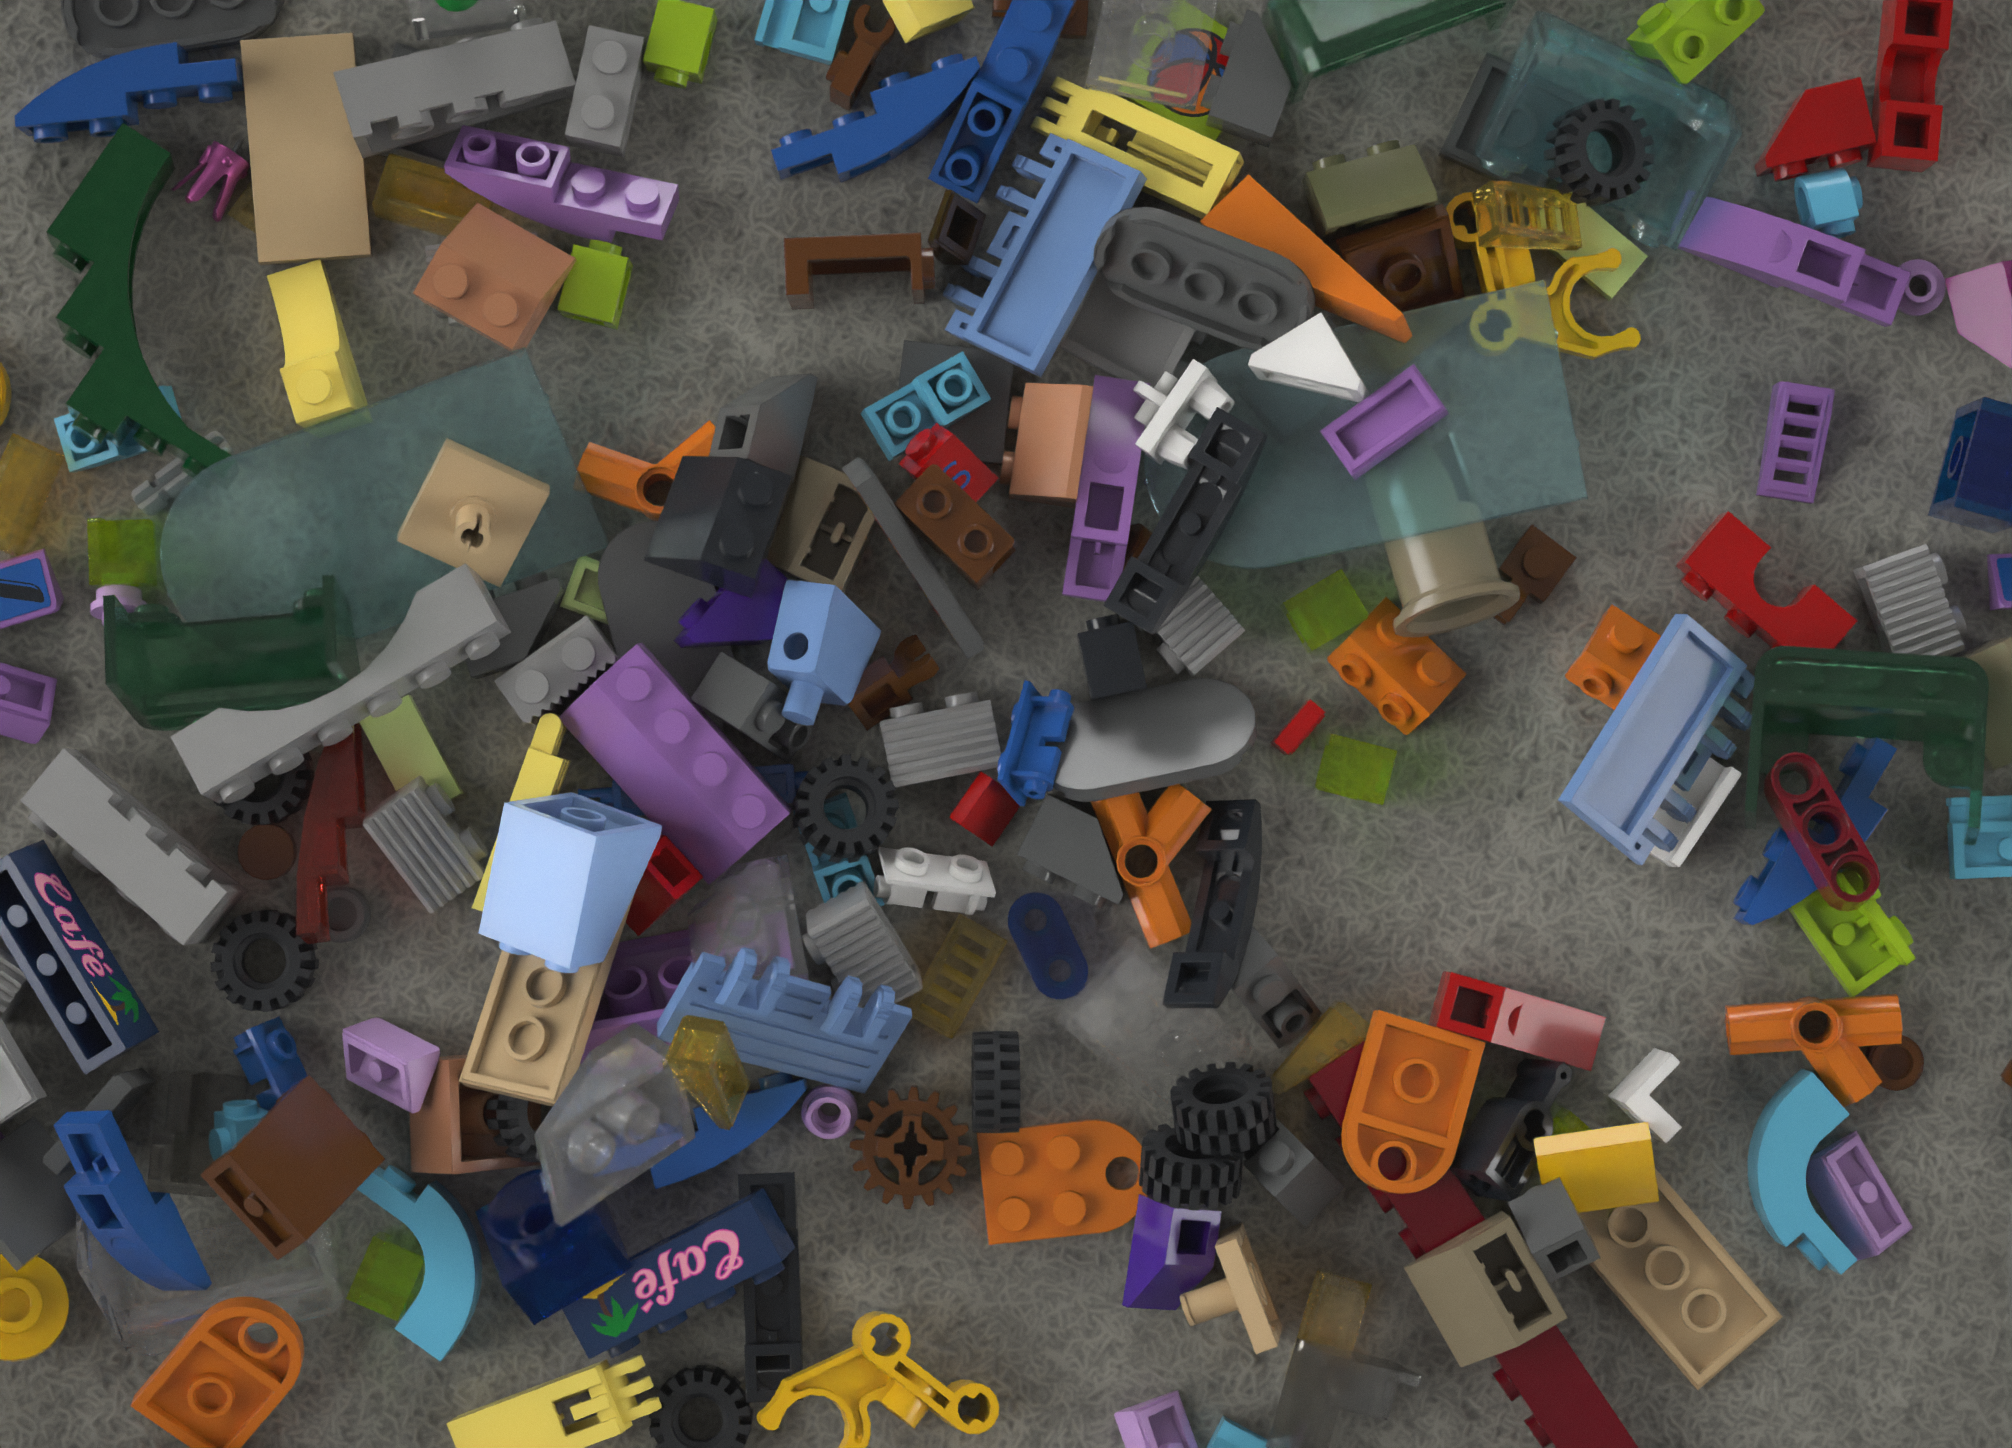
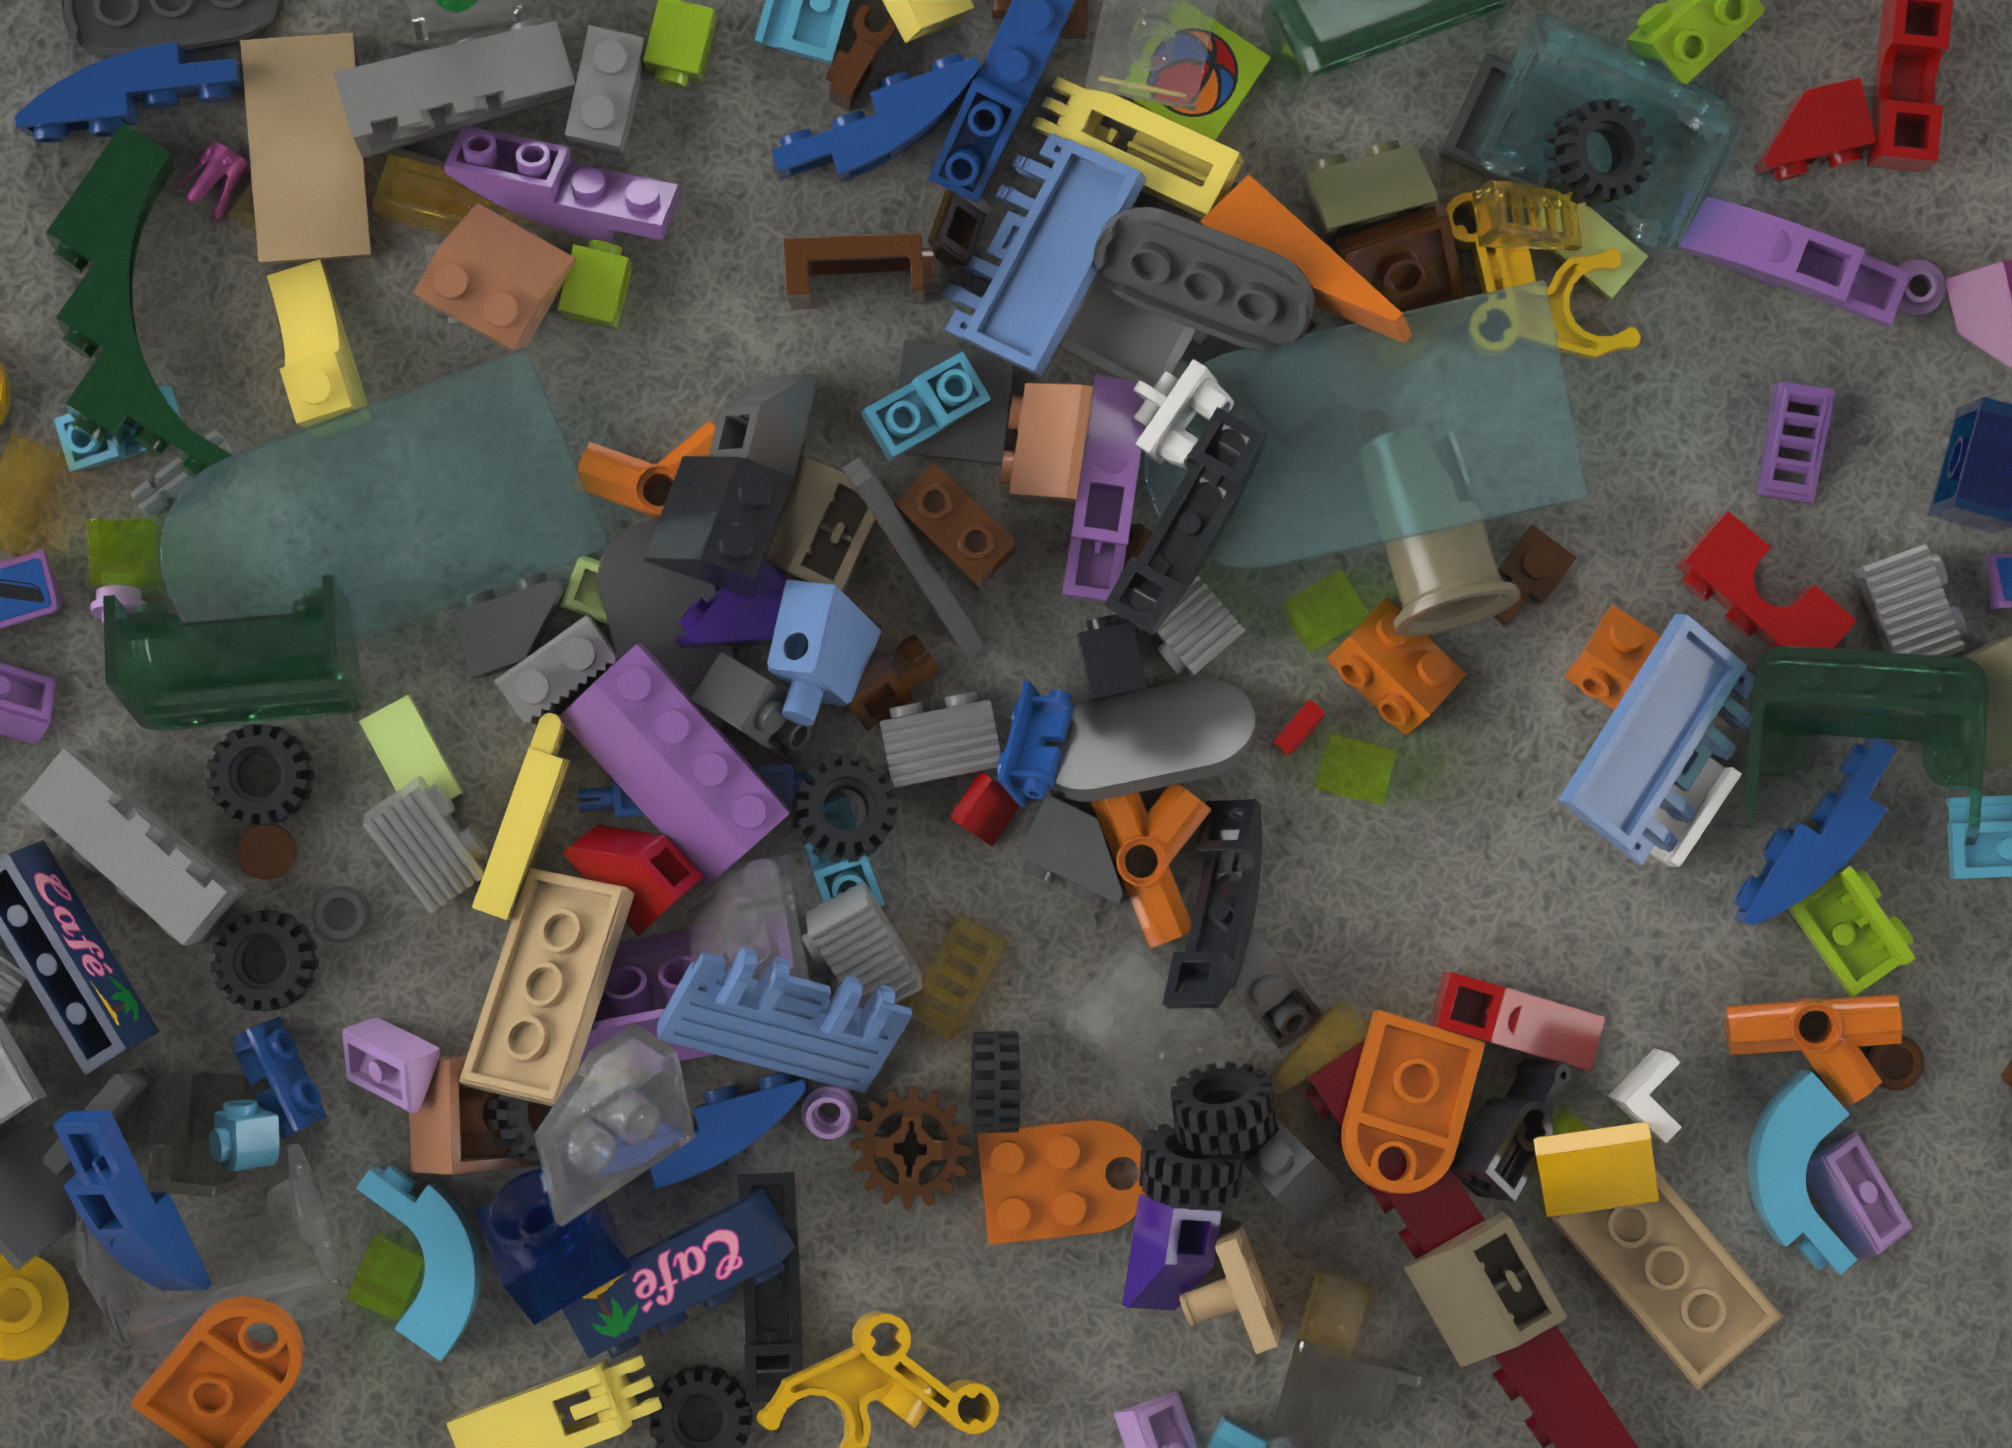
light grey arch [171,563,511,804] -> none
reddish brown panel [200,1075,385,1260] -> none
clear red slope [296,722,367,944] -> none
tan tile [397,438,550,587] -> none
light blue slope [479,792,663,973] -> none
clear yellow slope [665,1015,750,1130] -> none
white hinge [873,847,996,915] -> none
red brick [899,423,999,502] -> none
clear blue plate [1008,892,1088,999] -> none
dark grey slope [1200,9,1291,148] -> none
white slope [1248,313,1370,403] -> none
medium lavender tile [1320,364,1449,480] -> none
dark grey slope [1508,1177,1600,1283] -> none
dark red beam [1763,752,1880,912] -> none
medium azure plate [1794,167,1863,239] -> none

